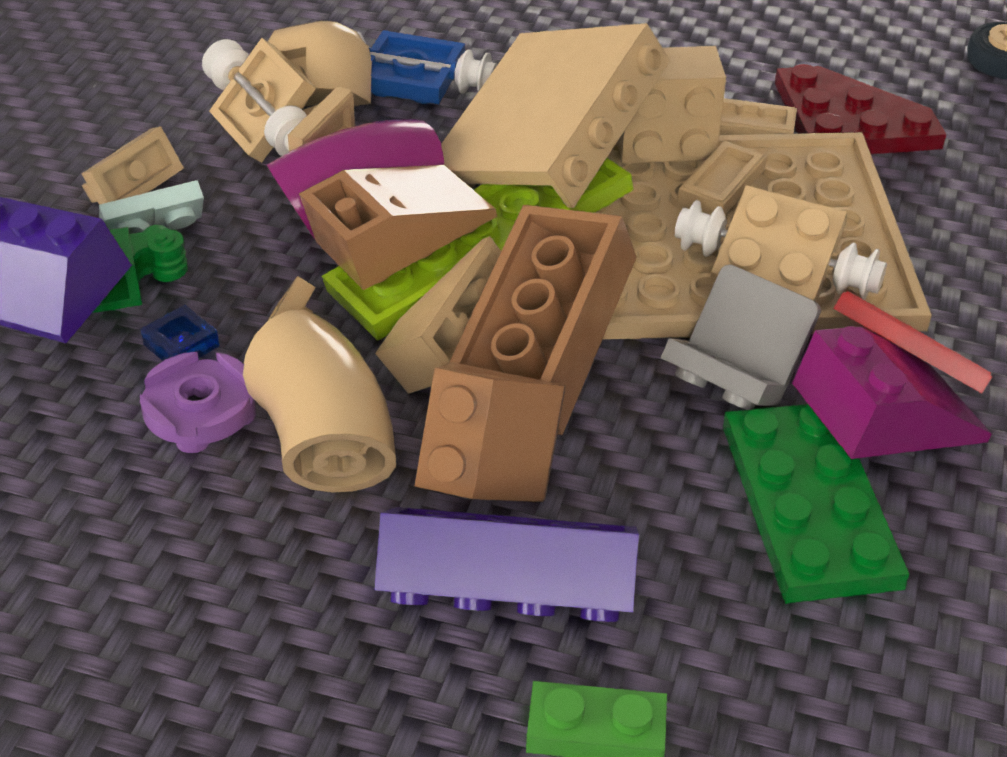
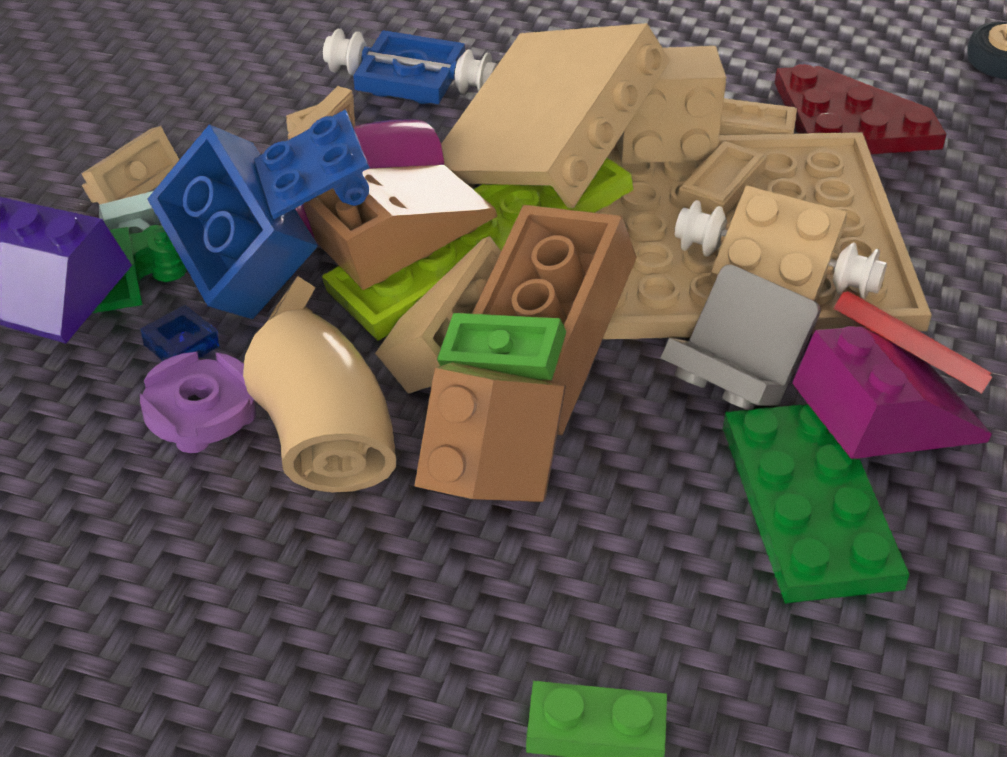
tan plate [202,38,316,163] -> none
tan brick [268,21,372,106] -> none
slope [374,507,639,622] -> none
none -> blue brick [147,124,318,319]
none -> blue hinge [254,109,370,219]
none -> bright green plate [437,313,566,380]

